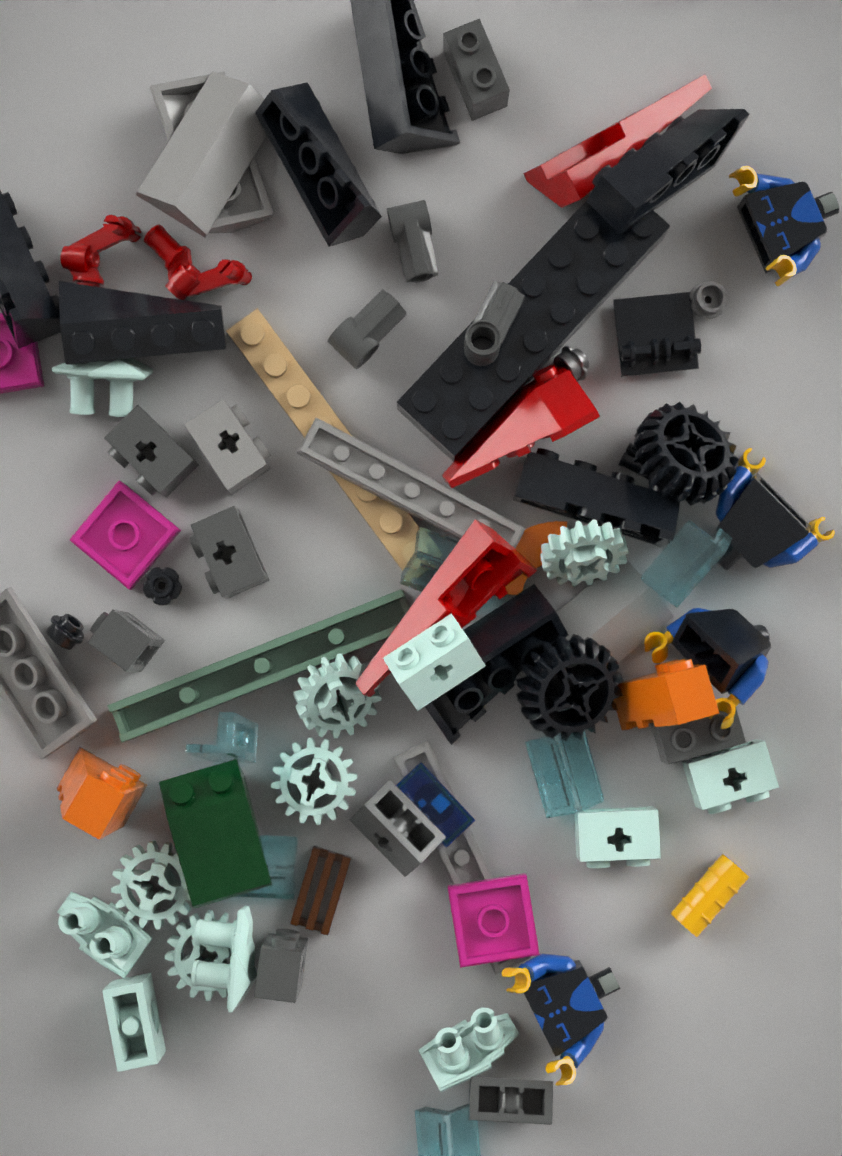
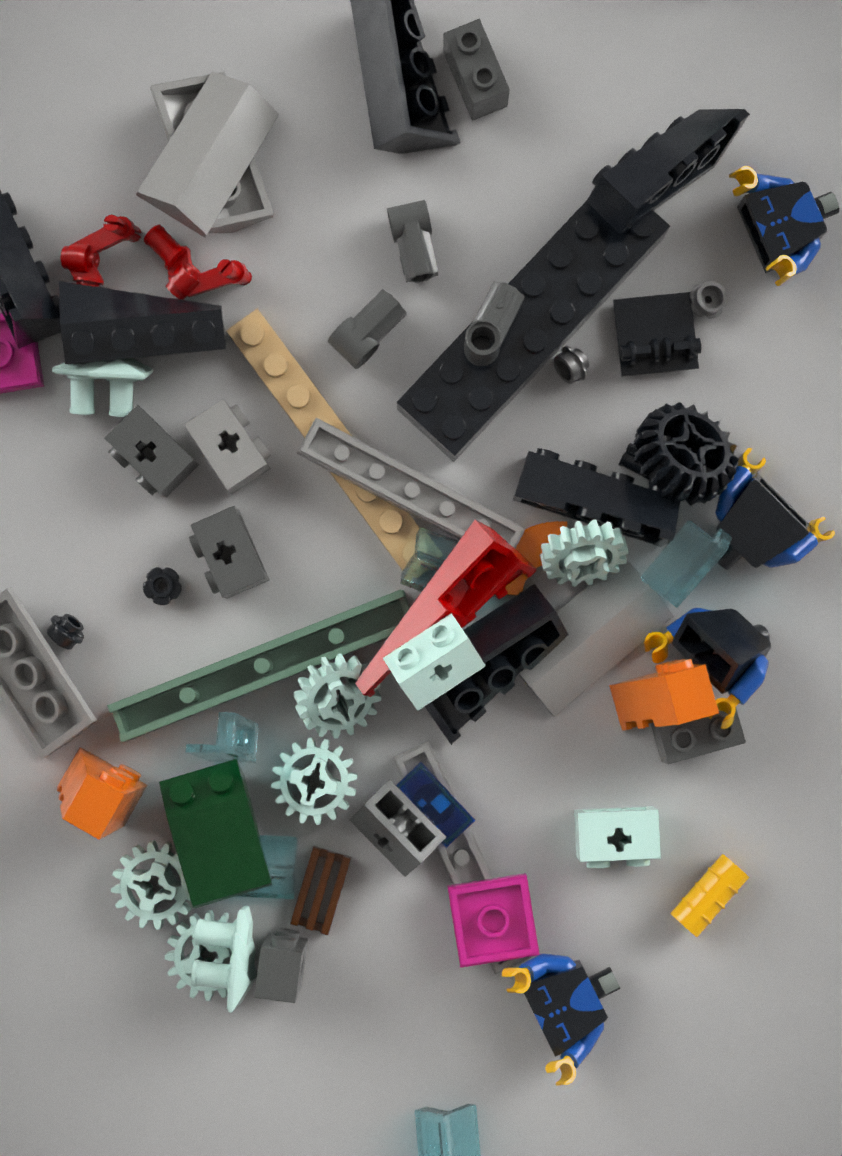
light aqua connector [57,892,153,978] -> none
dark pink tile [69,480,181,590] -> none
dark grey brick [88,609,165,672] -> none
light aqua brick [102,973,166,1072] -> none
black wedge [255,82,382,247] -> none
light aqua connector [418,1007,519,1092] -> none
red wedge [442,365,600,488] -> none
dark grey brick [468,1077,553,1125] -> none
black gear [516,634,624,742] -> none
wedge [523,74,712,208] -> none
clear light blue panel [525,730,604,818] -> none
light aqua brick [682,739,779,814] -> none

